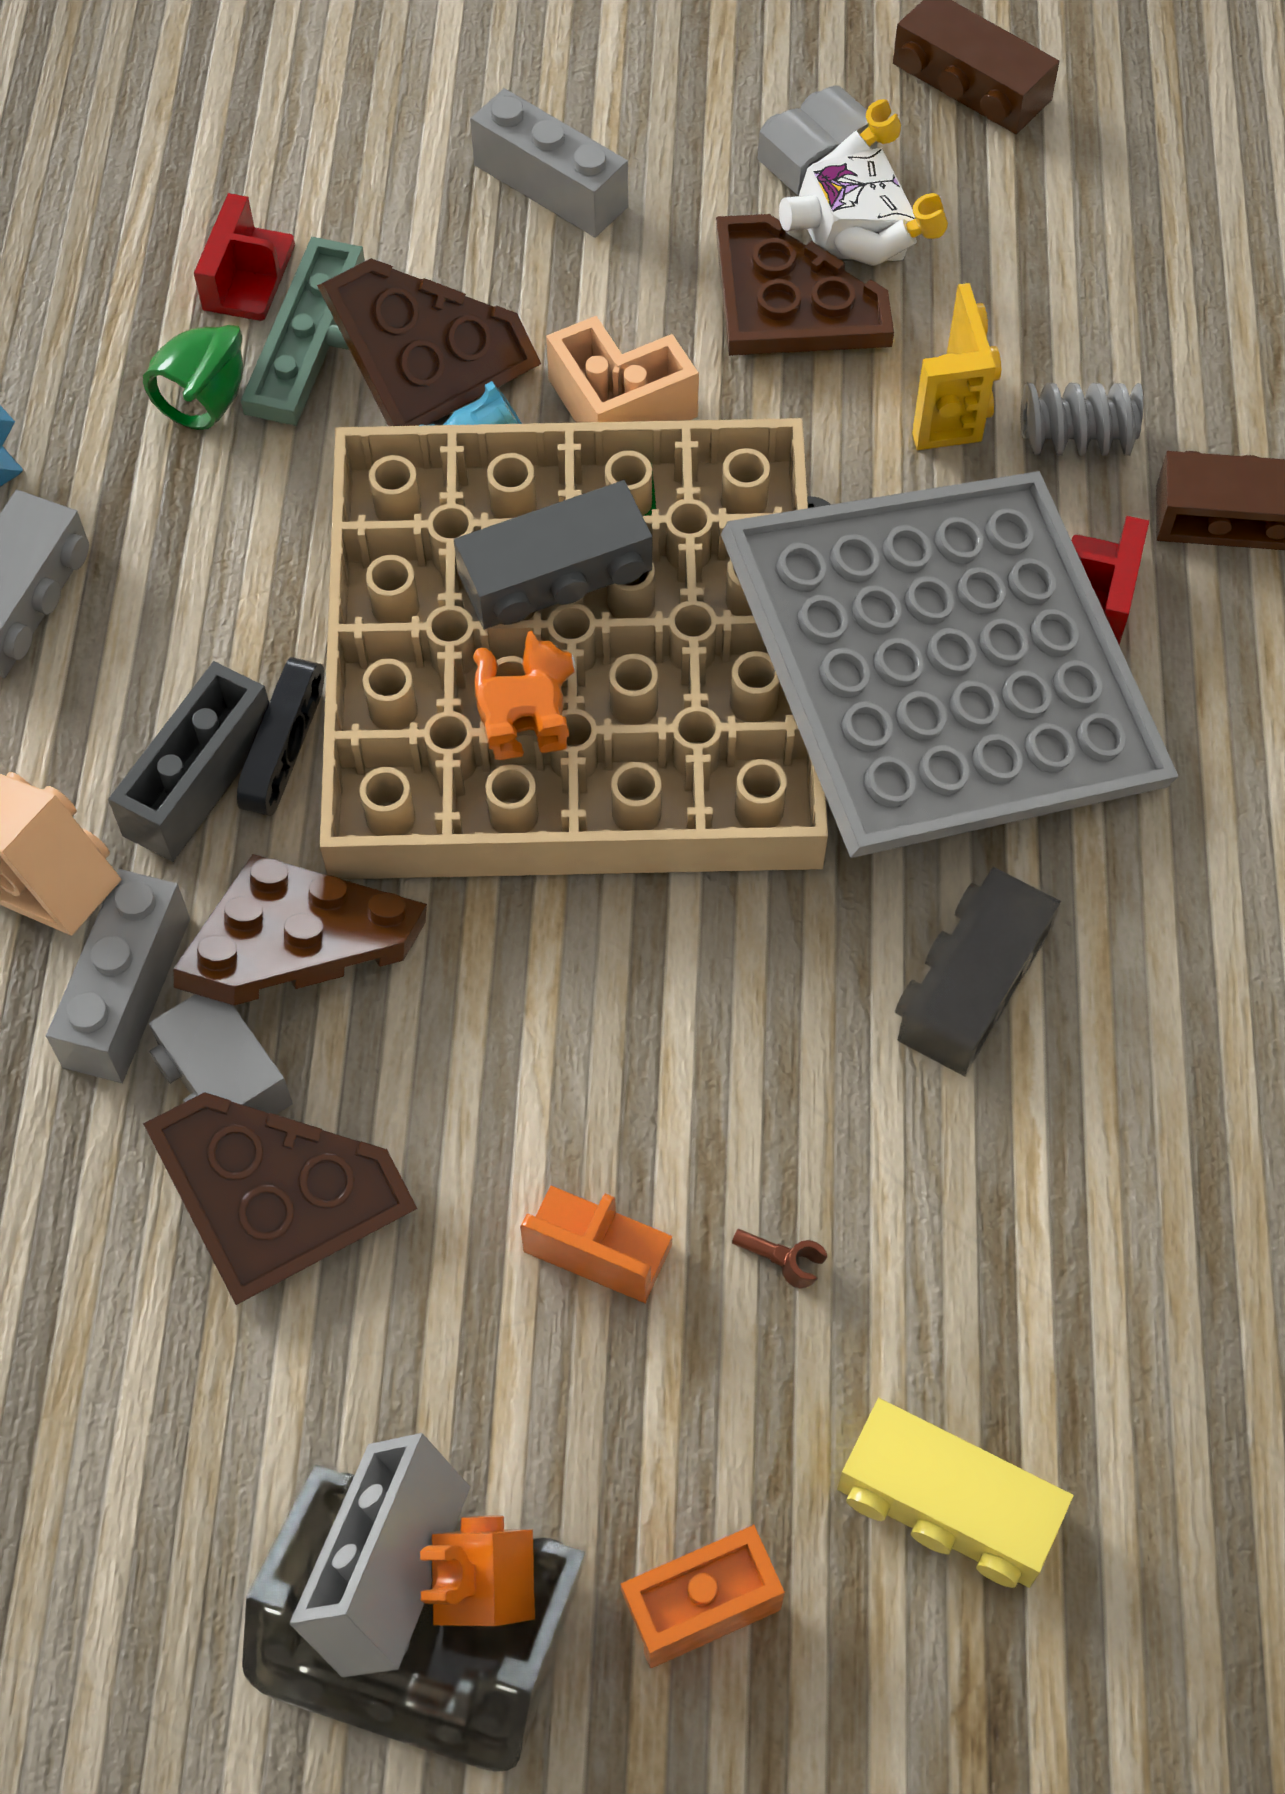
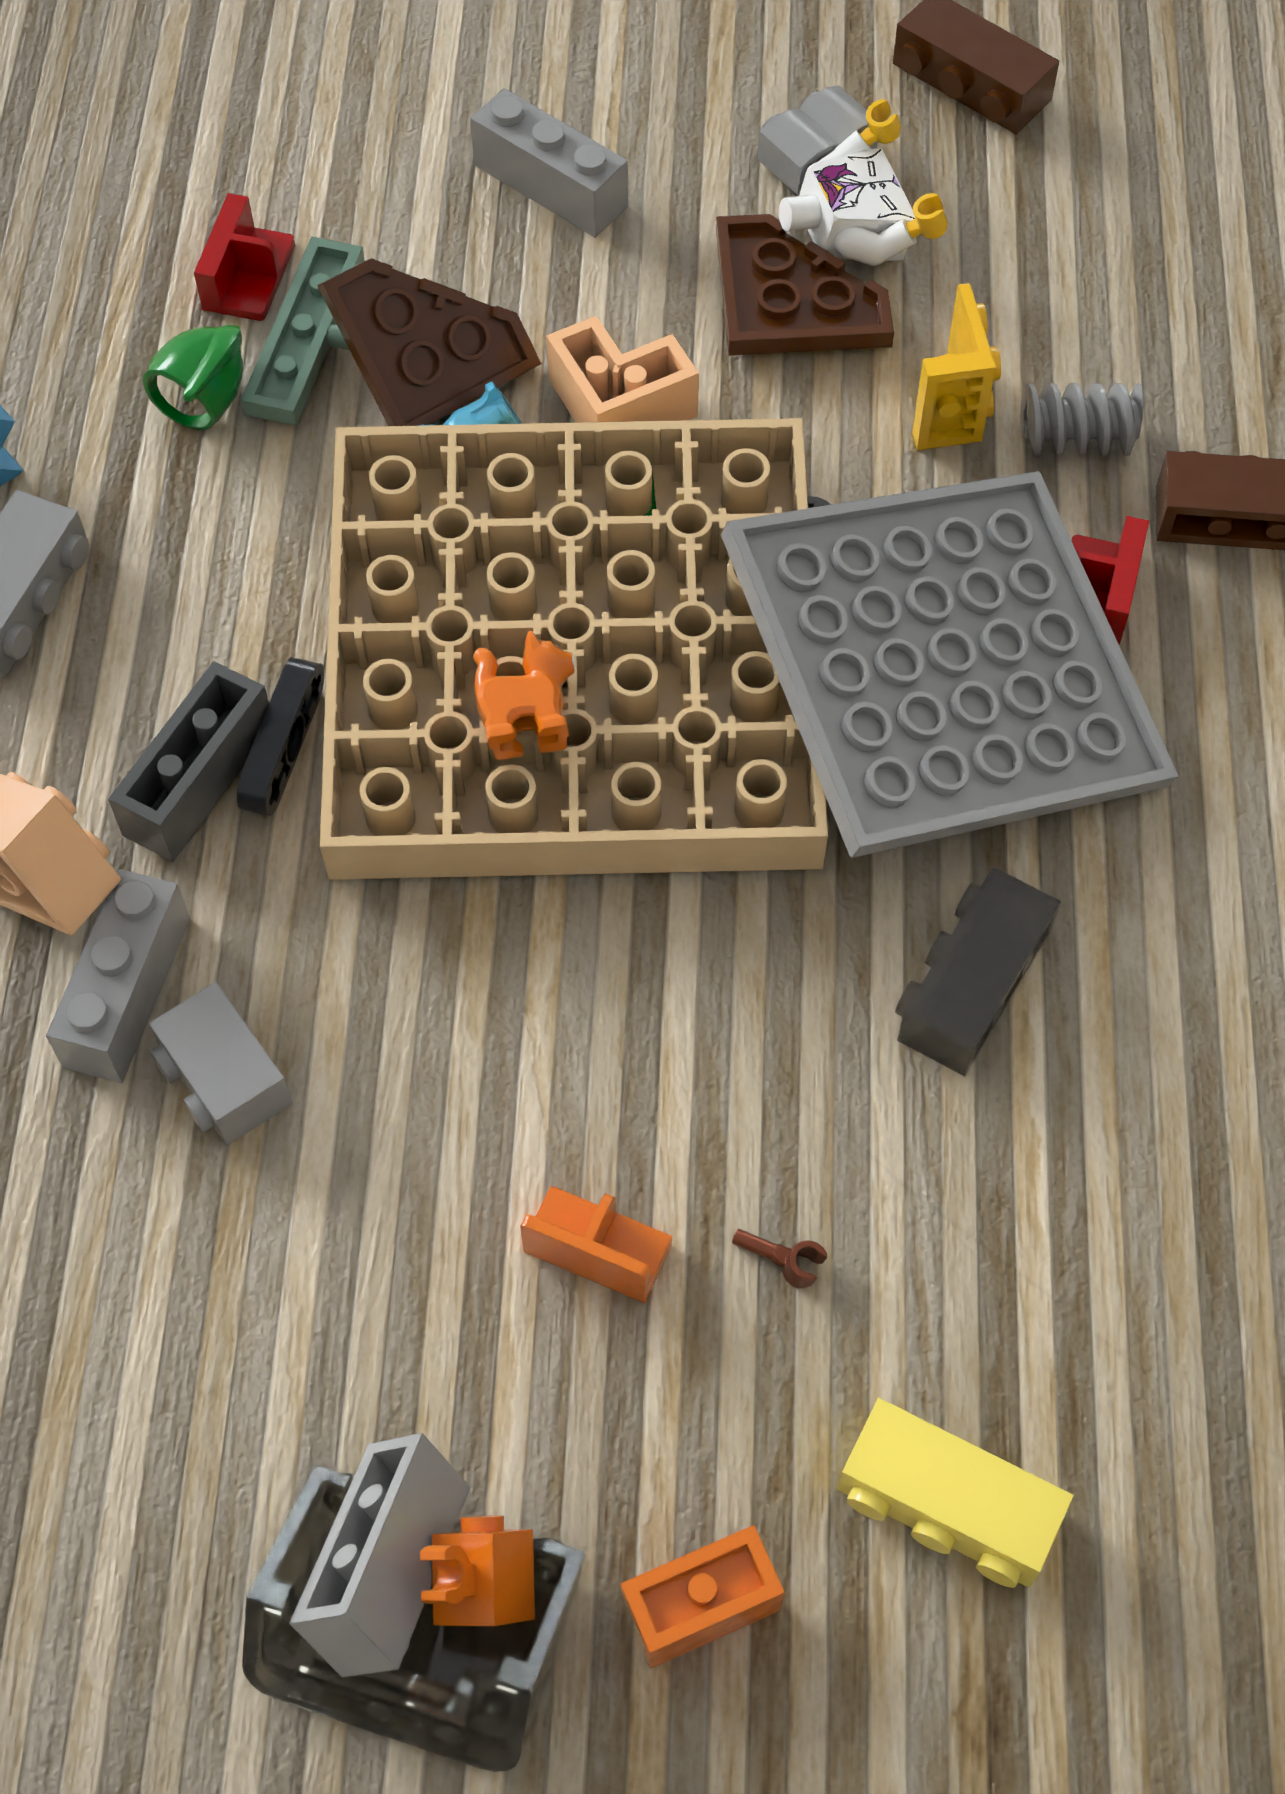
reddish brown plate [143,1092,418,1305] -> none
reddish brown plate [173,854,427,1006] -> none
dark grey brick [453,480,652,630] -> none

